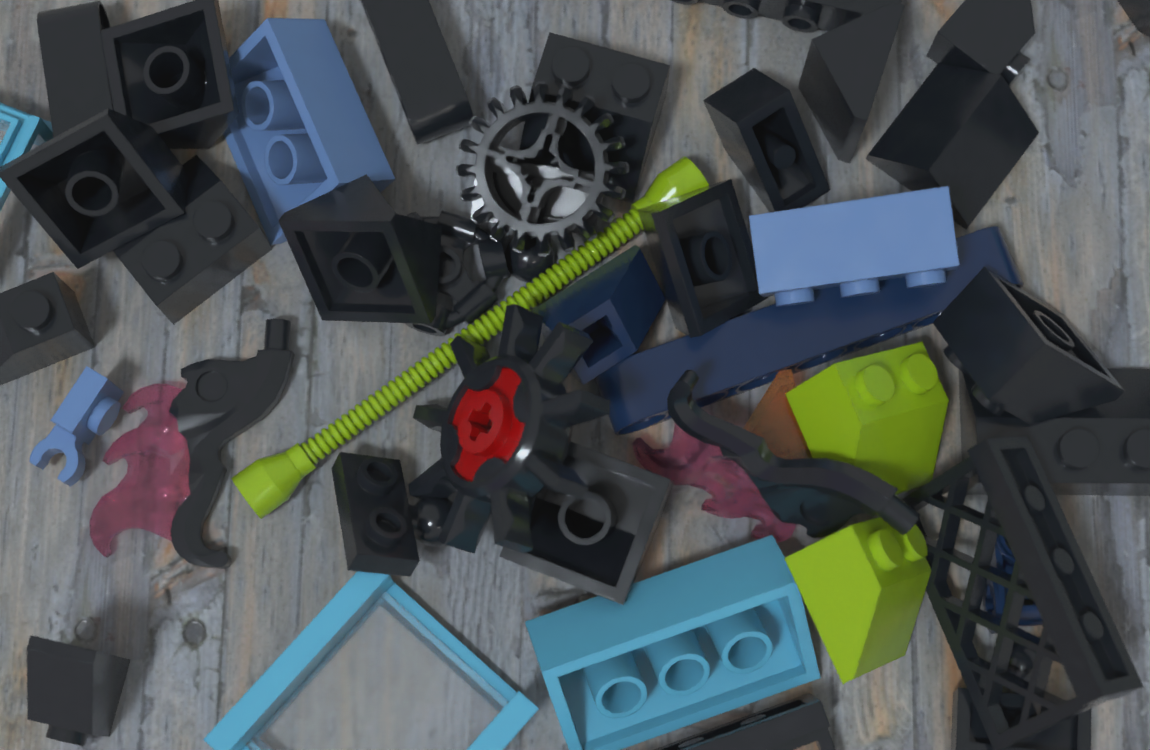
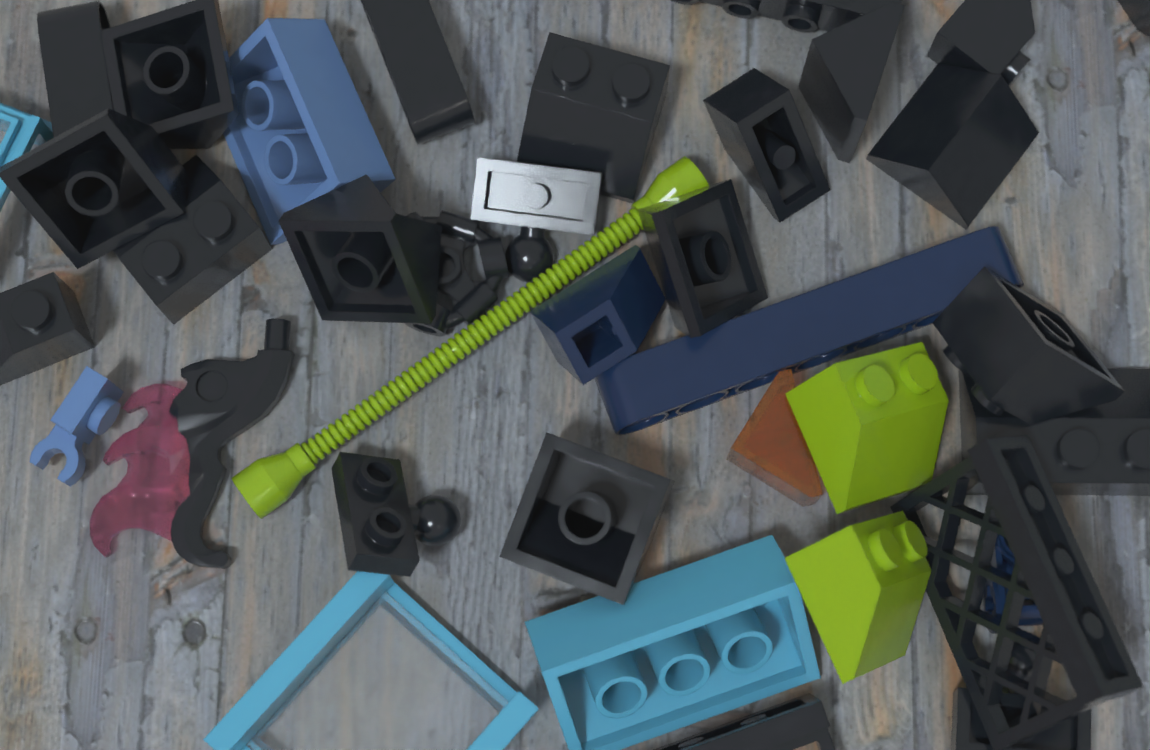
black slope [27,635,131,746] -> none
black gear [408,304,610,554] -> none
black gear [456,81,630,256] -> none
black piece [632,370,920,543] -> none
medium blue slope [749,186,960,307] -> none

